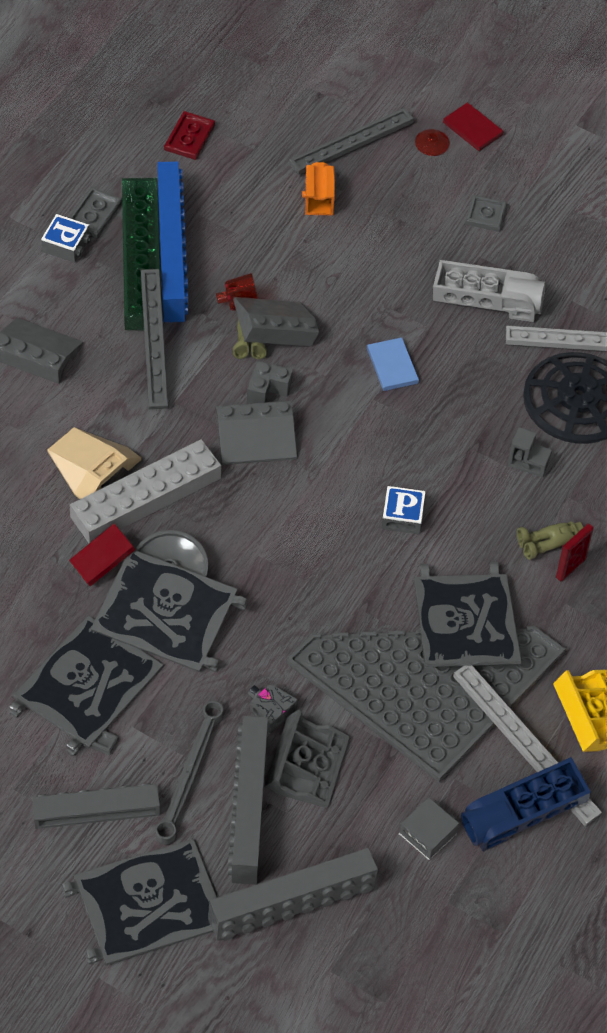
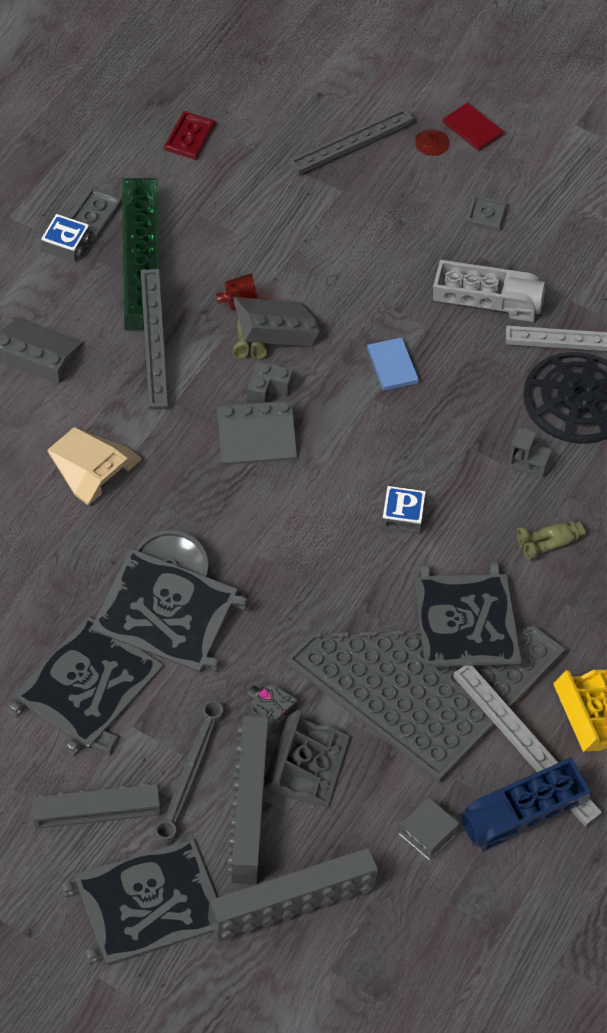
dark red tile [69,524,136,586] -> none
light grey brick [70,439,221,543] -> none
blue brick [157,161,188,322] -> none
orange piece [302,162,334,216] -> none
dark red tile [556,523,594,582] -> none

